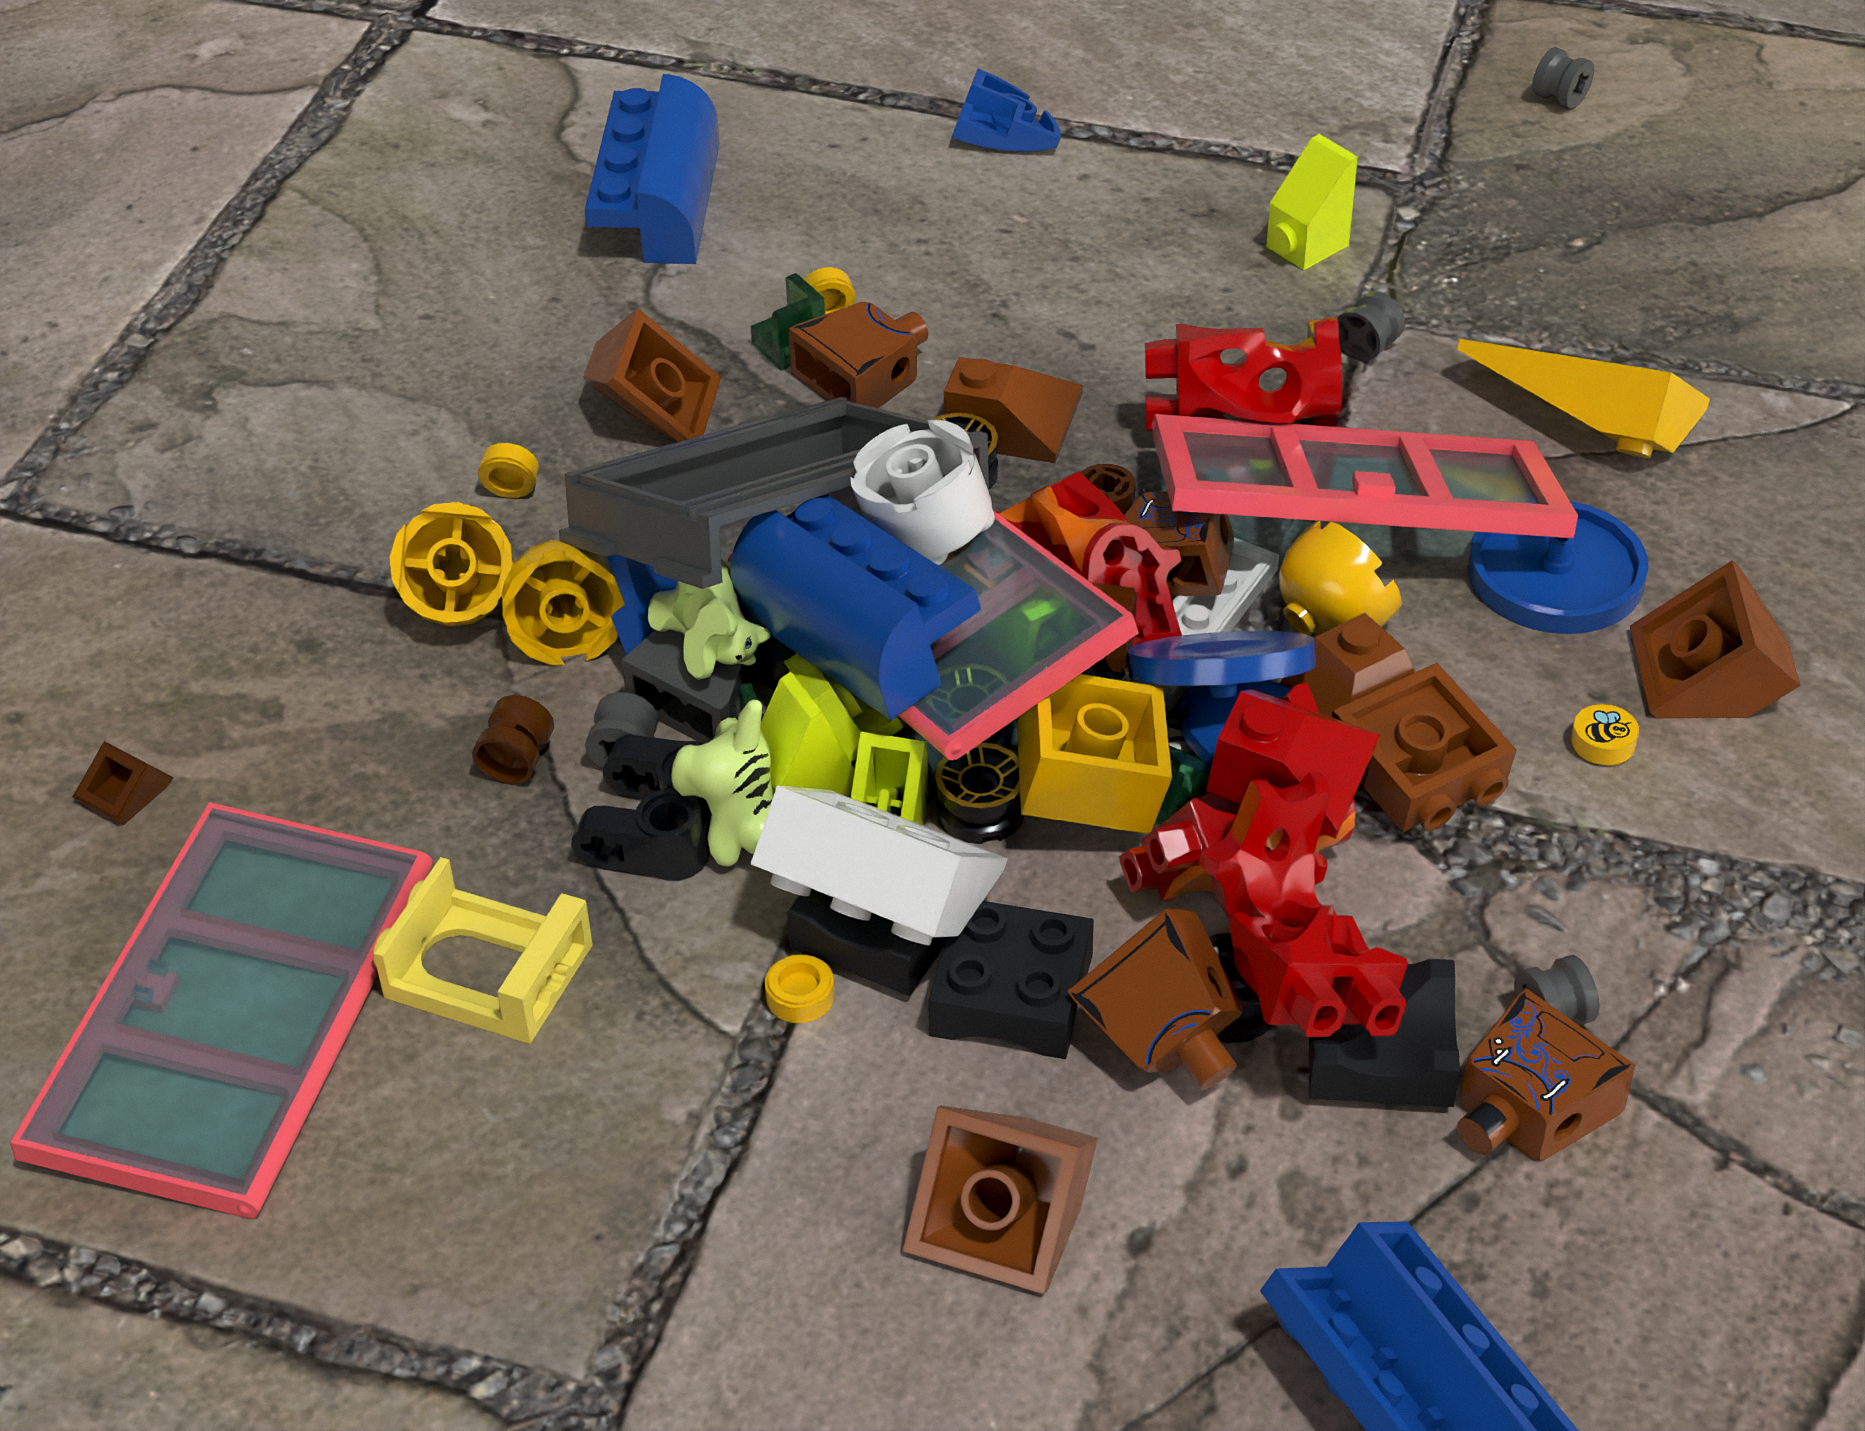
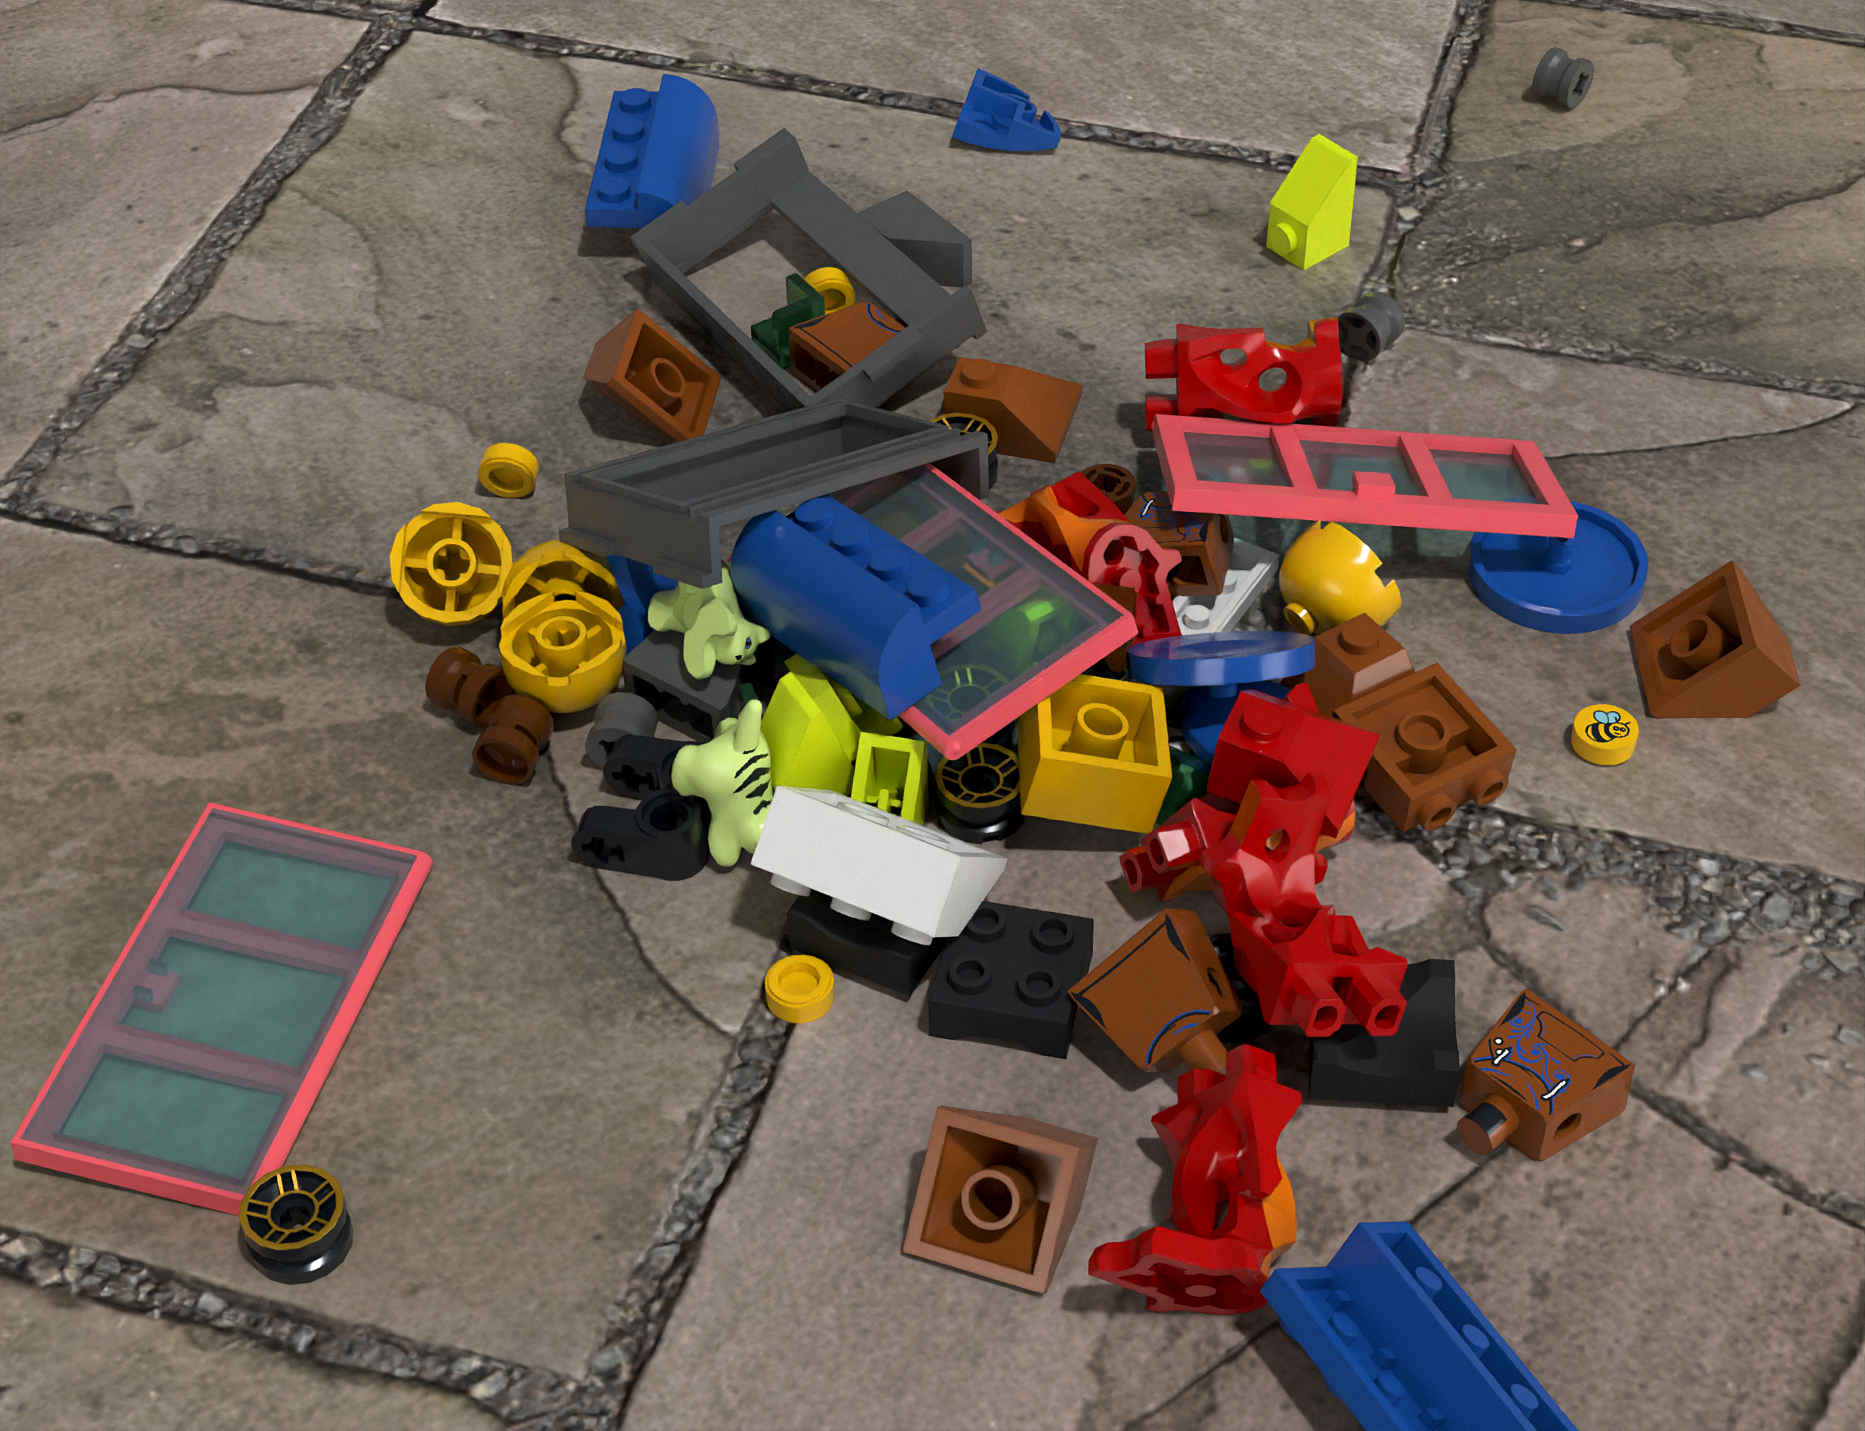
reddish brown slope [72,741,174,825] -> none
light yellow panel [373,857,593,1044] -> none
white brick [850,420,995,565] -> none
yellow wedge [1457,339,1710,458] -> none
dark grey wheel [1514,955,1600,1025] -> none
none -> black wheel [239,1164,353,1285]
none -> reddish brown wheel [425,646,514,728]
none -> yellow cylinder [499,591,627,714]
none -> dark grey piece [630,128,987,412]
none -> dark grey slope [858,191,972,287]
none -> red hips [1088,1044,1302,1315]

